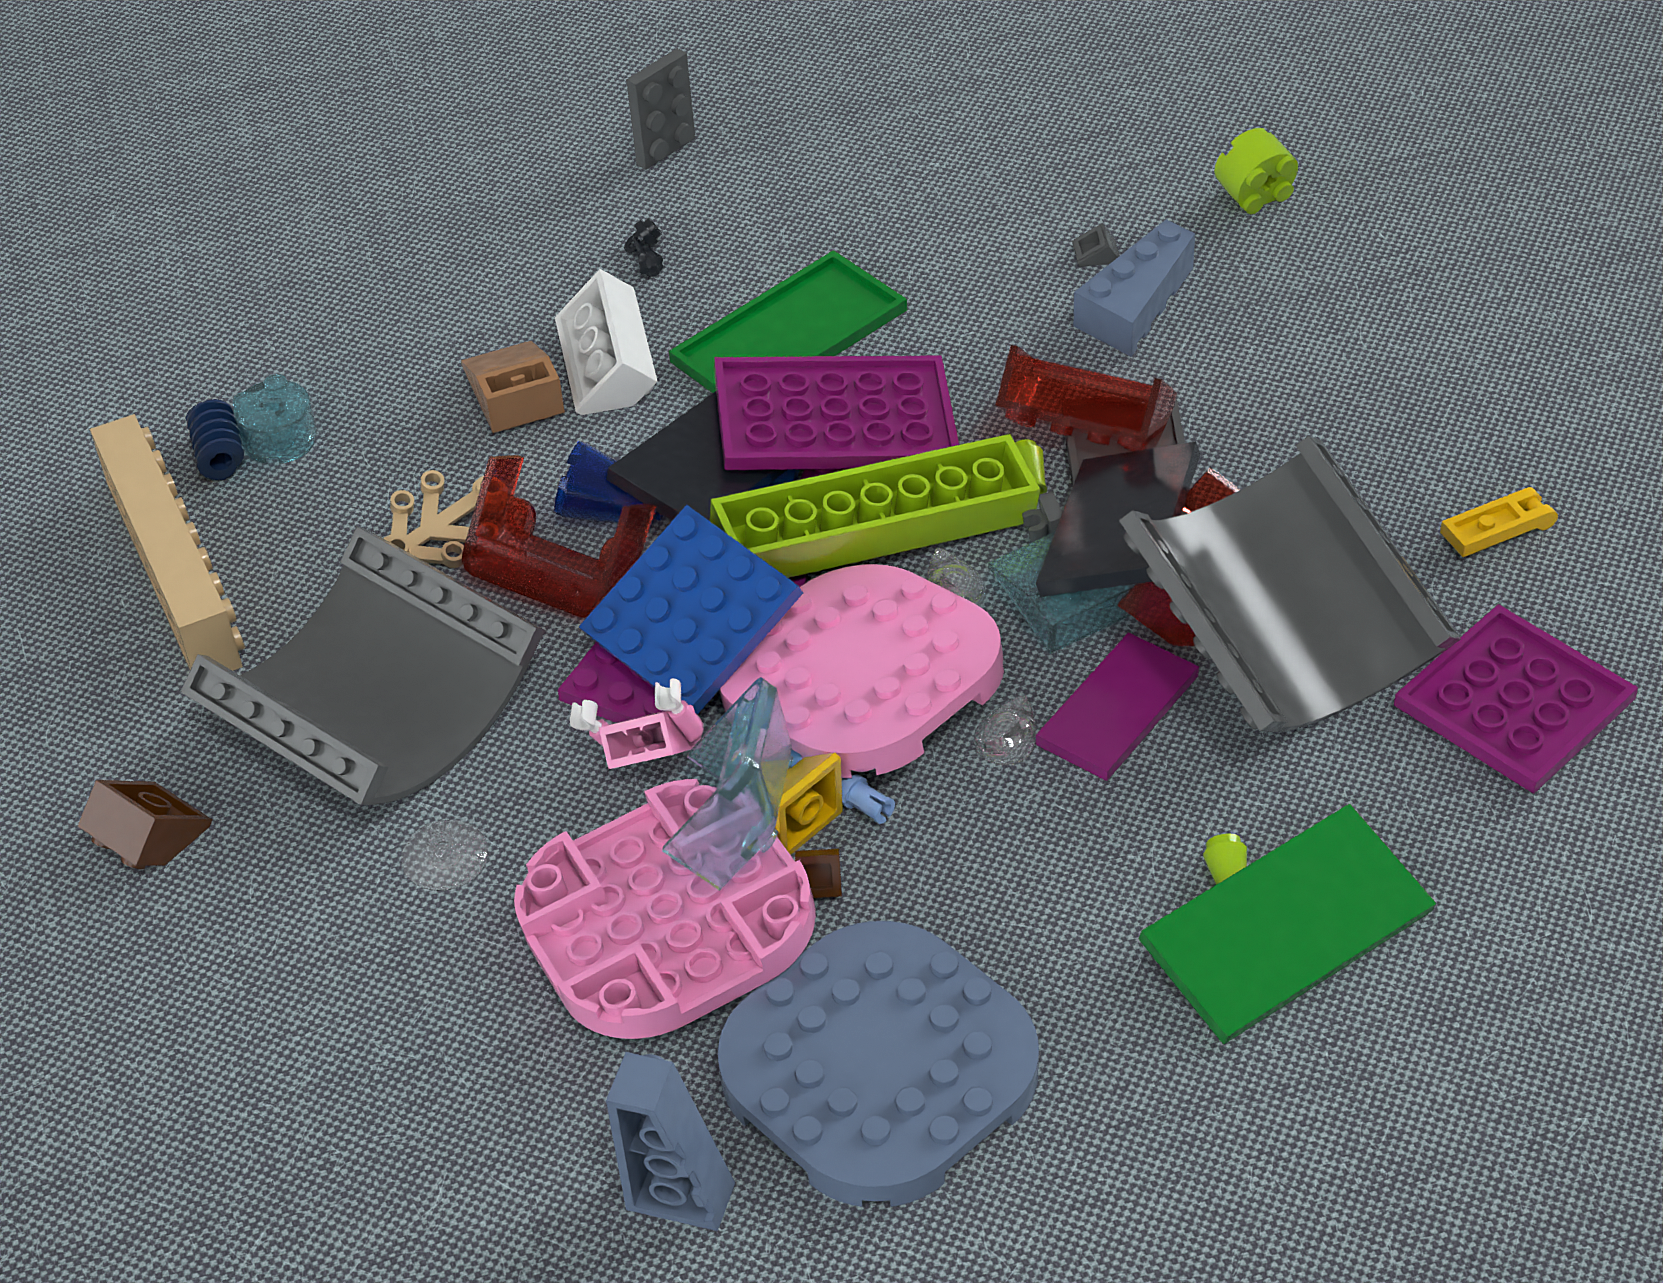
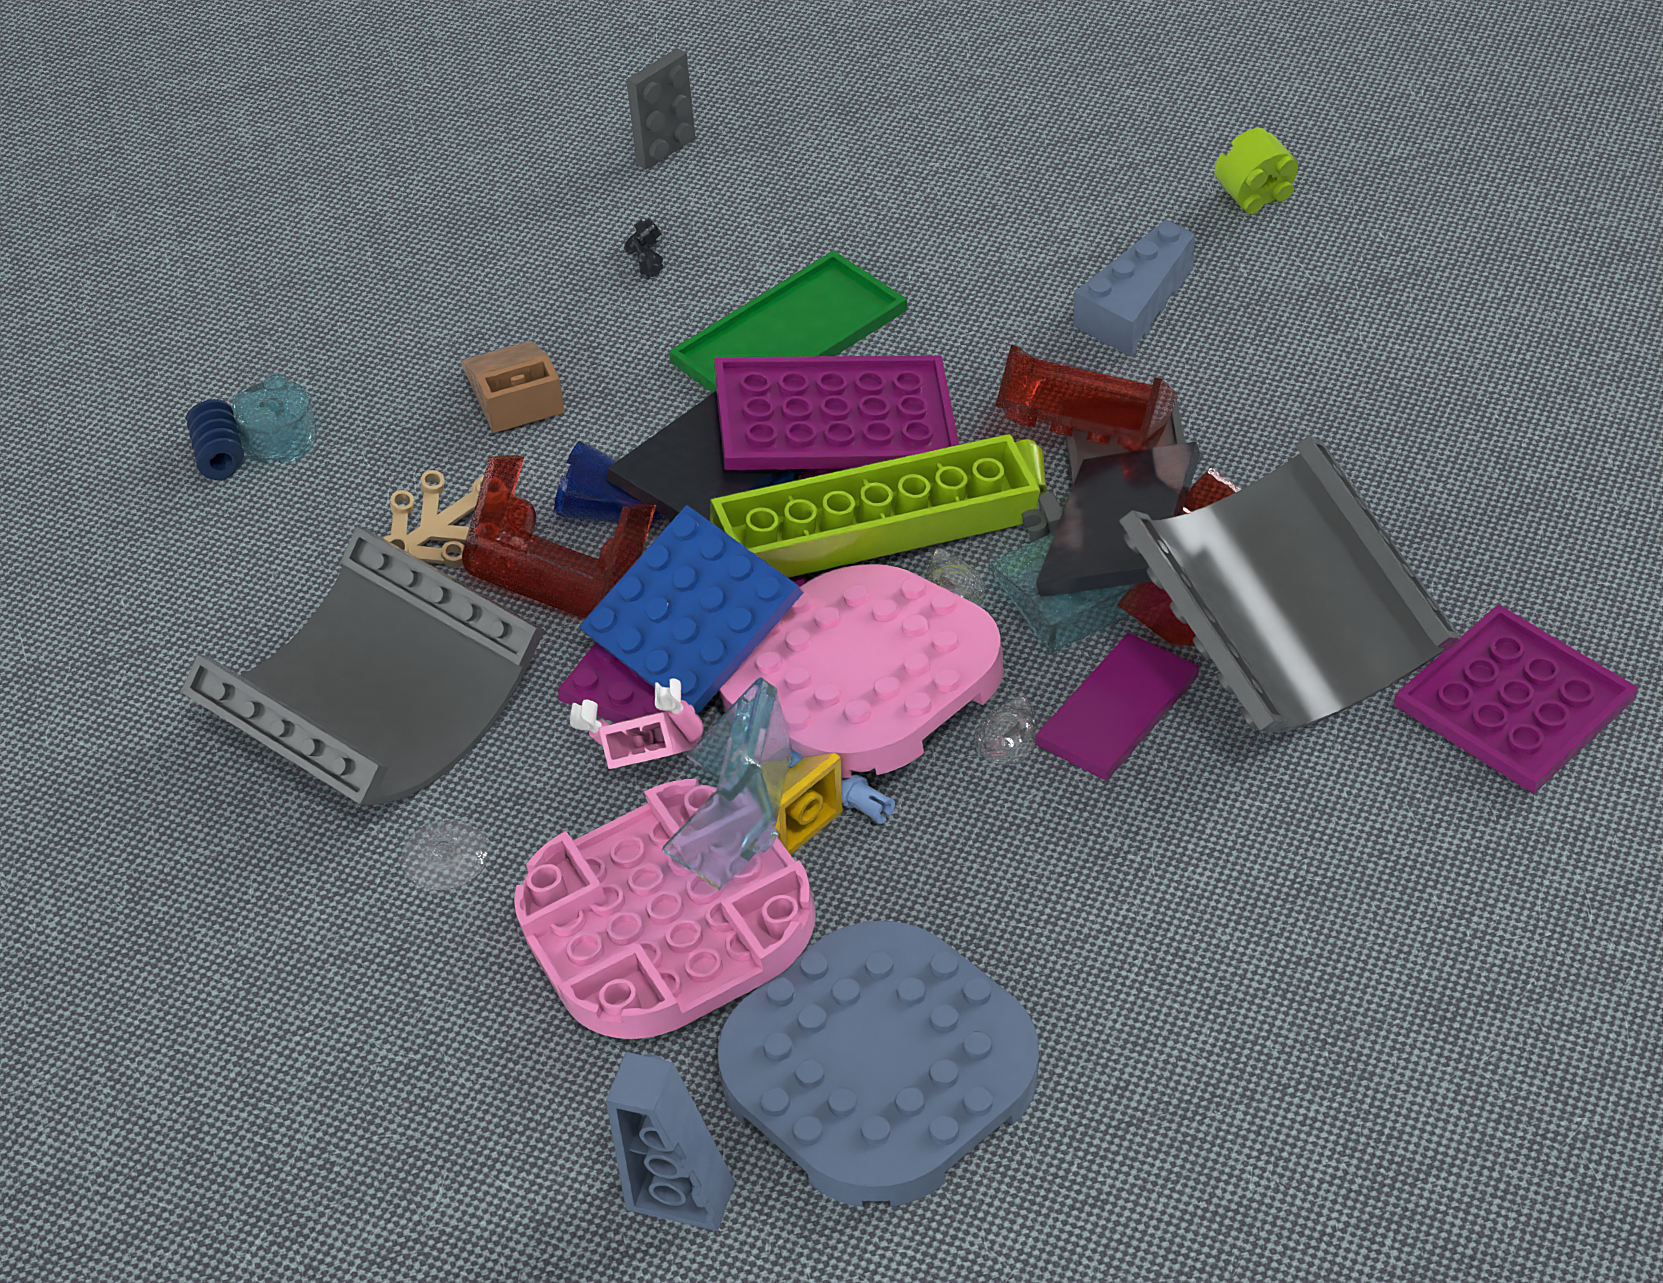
reddish brown slope [77,780,213,869] -> none
tan brick [90,414,245,671] -> none
white slope [555,269,658,415] -> none
reddish brown tile [795,849,842,898] -> none
dark grey slope [1072,223,1120,267] -> none
green tile [1138,803,1437,1045] -> none
lime cone [1203,833,1247,885] -> none
yellow plate [1440,487,1558,557] -> none

